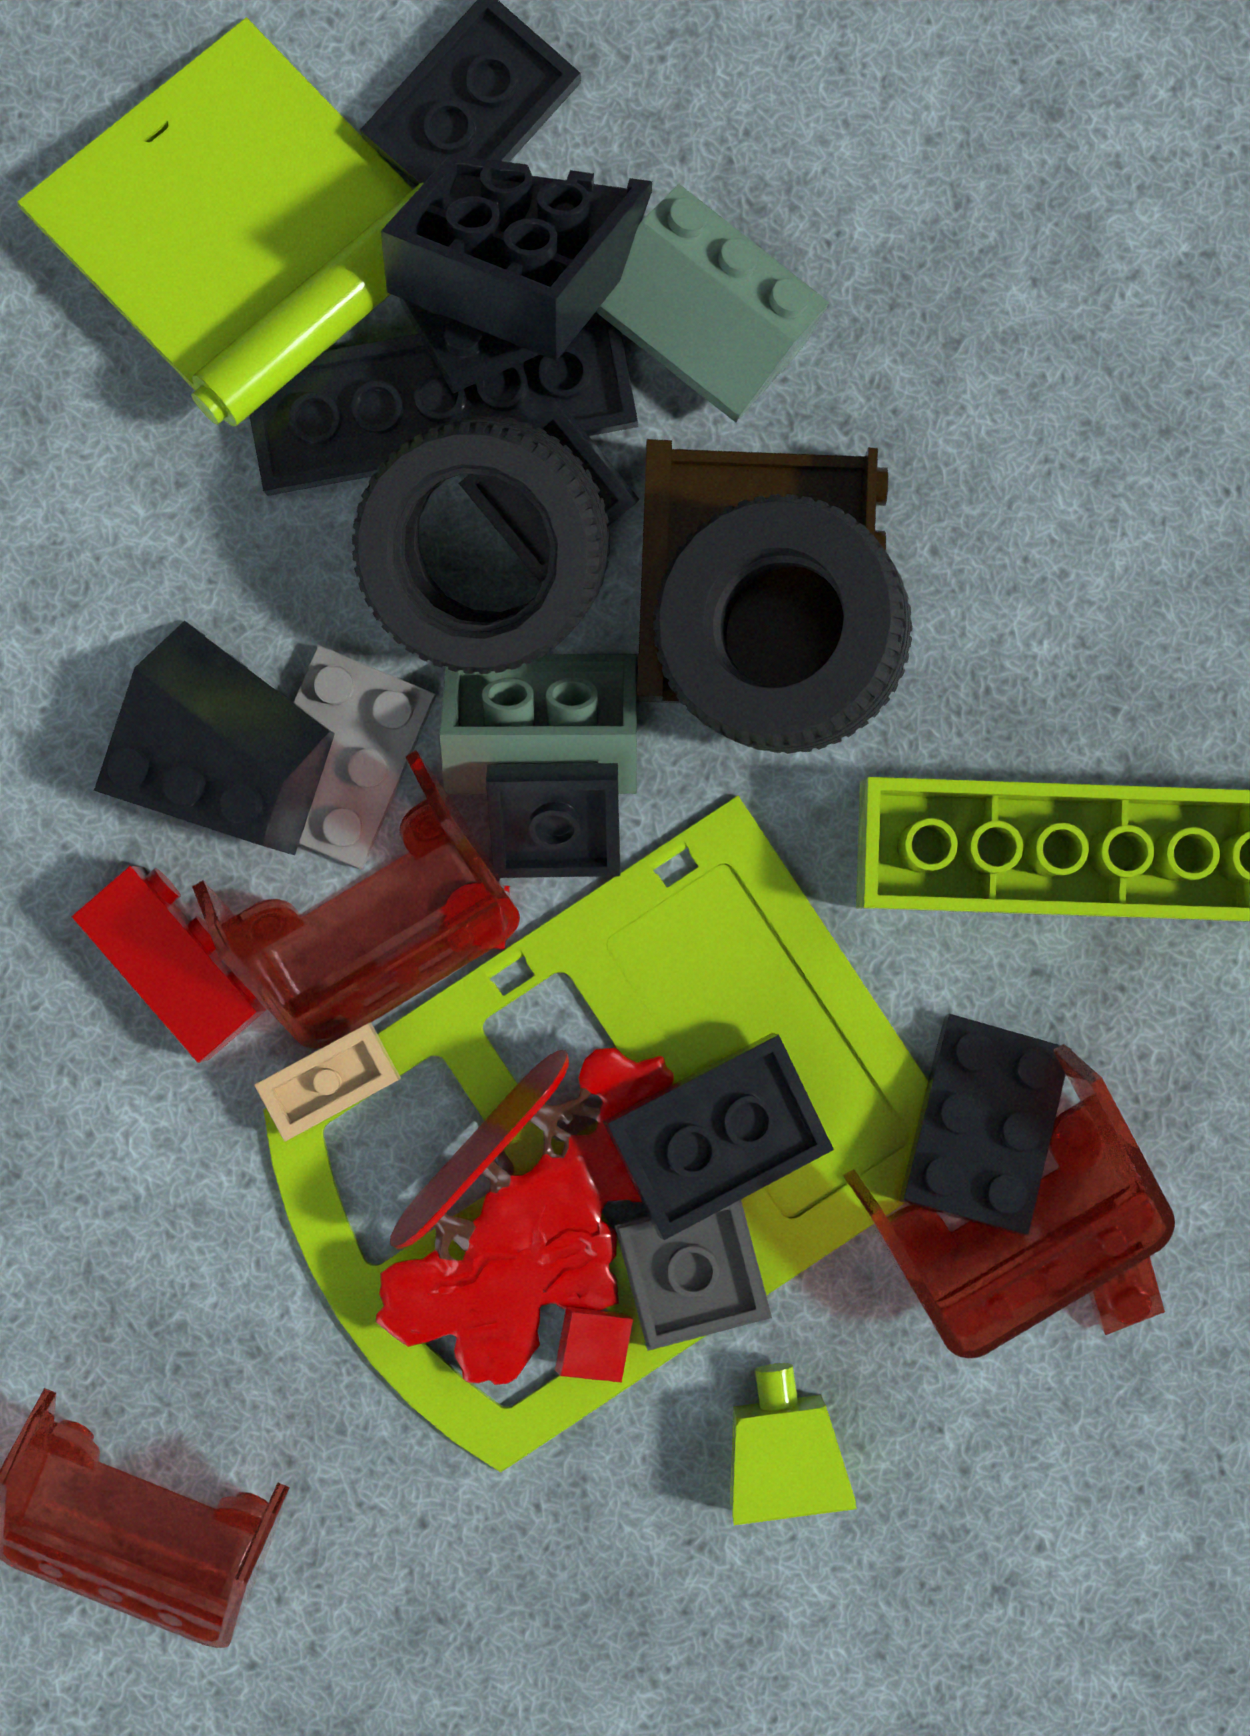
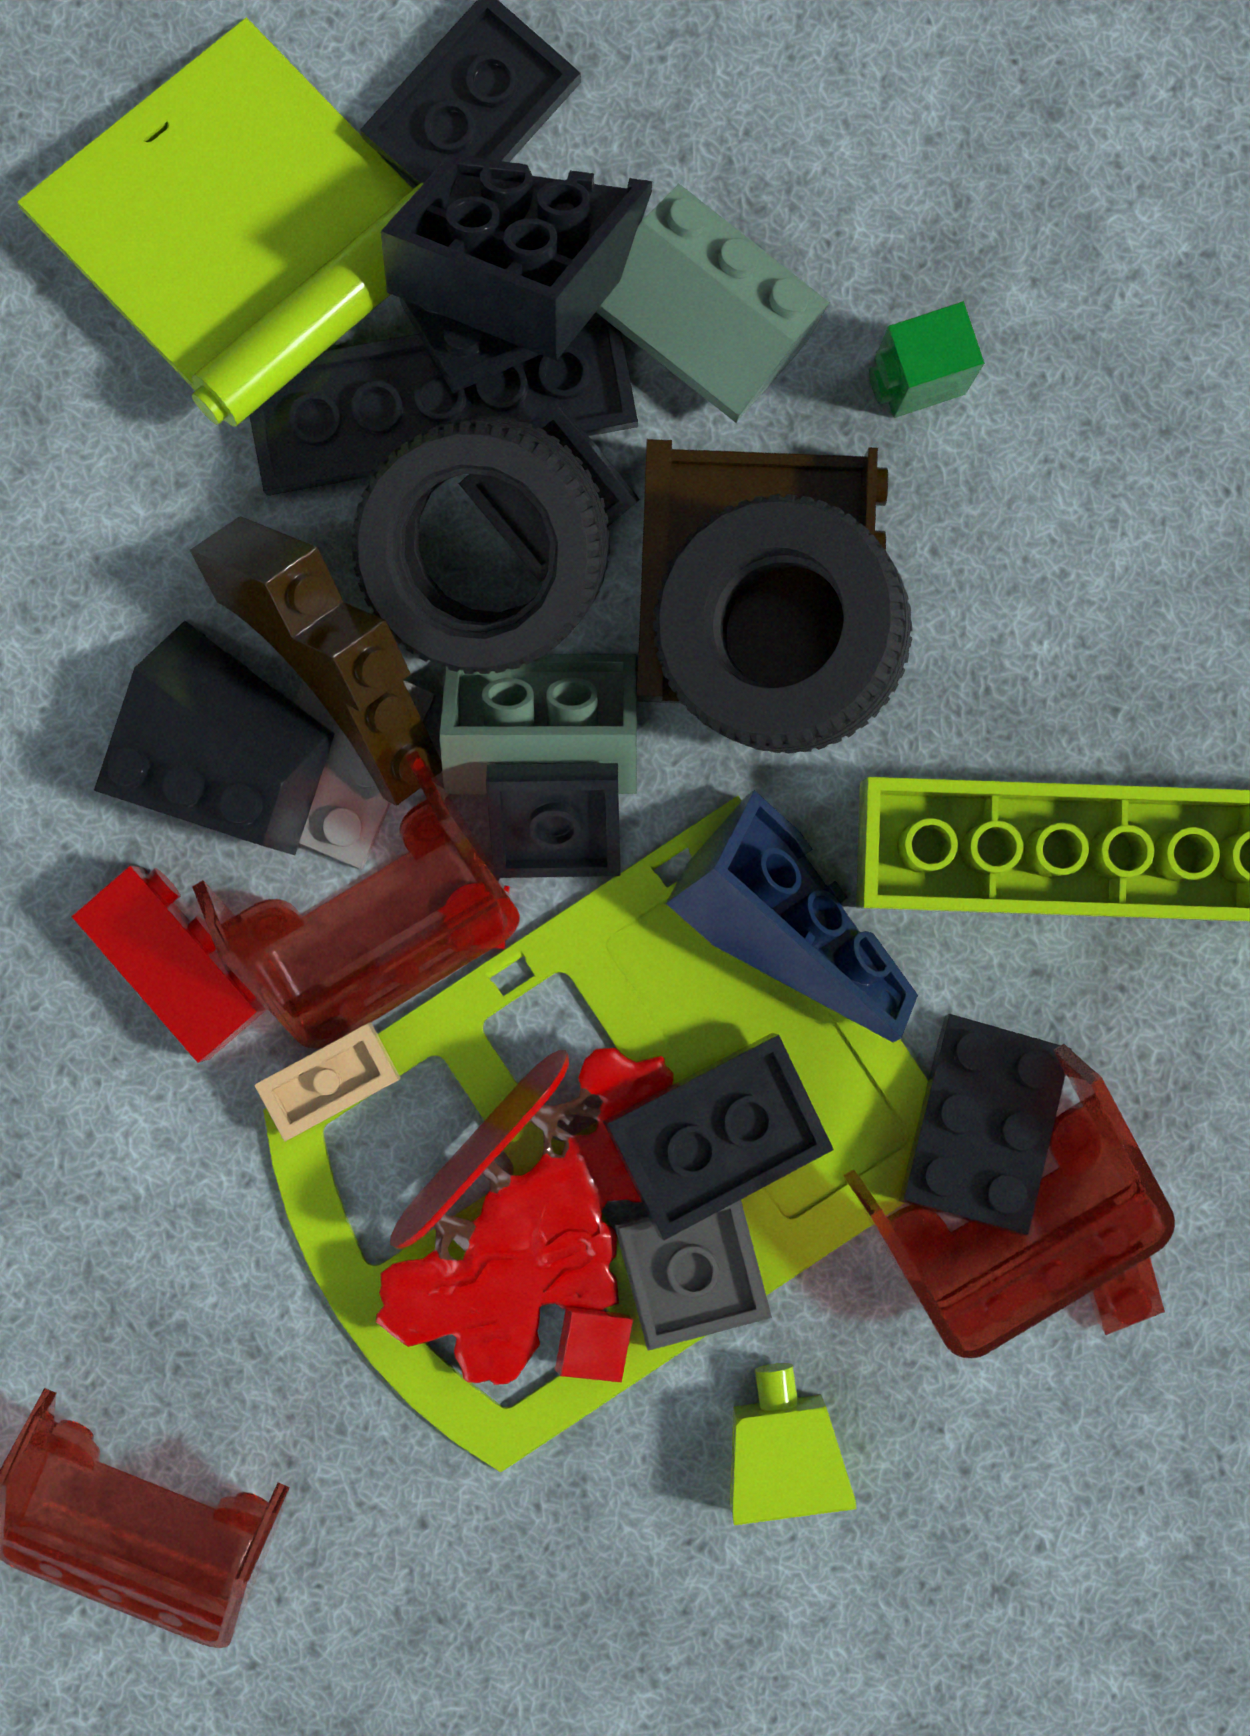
none -> dark brown arch [190,516,442,806]
none -> dark blue wedge [666,790,918,1043]
none -> green brick [869,301,985,418]

